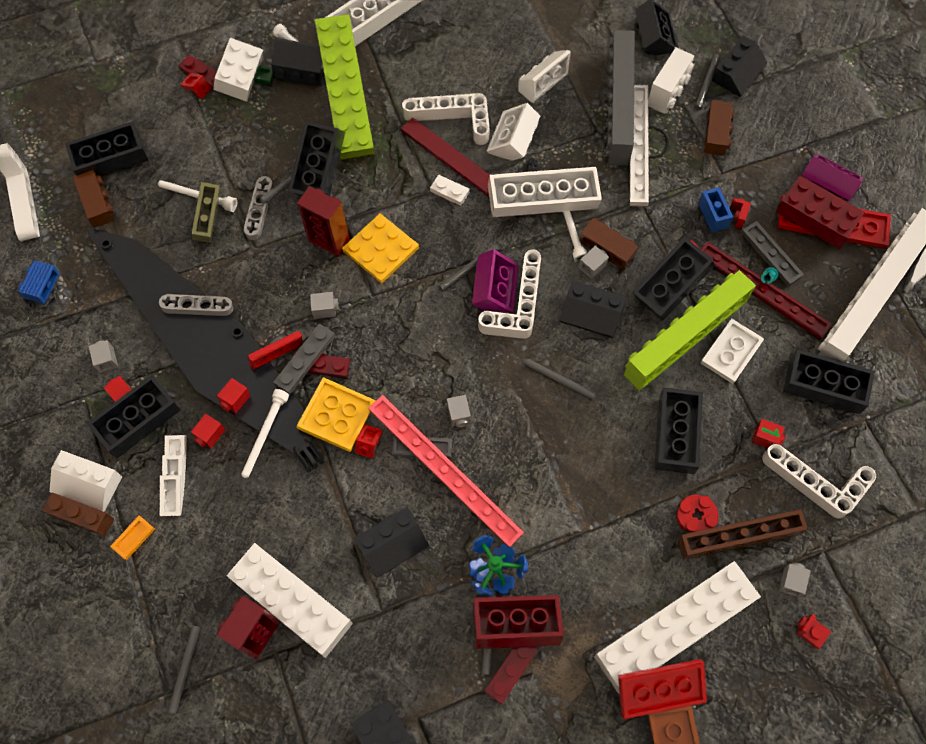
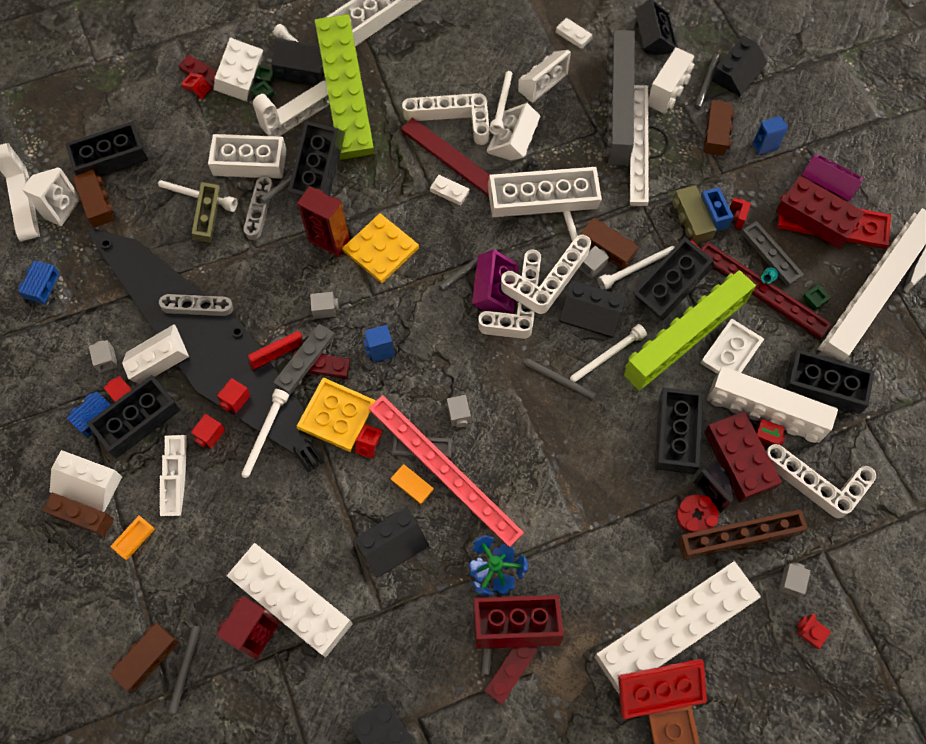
none -> white slope [22,168,81,226]
none -> blue brick [67,391,111,438]
none -> reddish brown brick [110,623,179,693]
none -> white slope [122,324,189,384]
none -> white brick [208,134,287,179]
none -> dark green plate [250,80,275,99]
none -> white beam [253,81,330,137]
none -> blue brick [363,325,395,363]
none -> light orange tile [391,464,434,505]
none -> white piece [489,71,512,135]
none -> white beam [501,235,591,314]
none -> white plate [556,18,592,49]
none -> white piece [570,324,647,382]
none -> white piece [597,246,675,290]
none -> olive brick [672,185,716,244]
none -> black slope [693,463,733,513]
none -> dark red brick [704,411,782,503]
none -> white brick [706,366,838,443]
none -> blue brick [753,116,788,154]
none -> dark green plate [803,284,831,310]

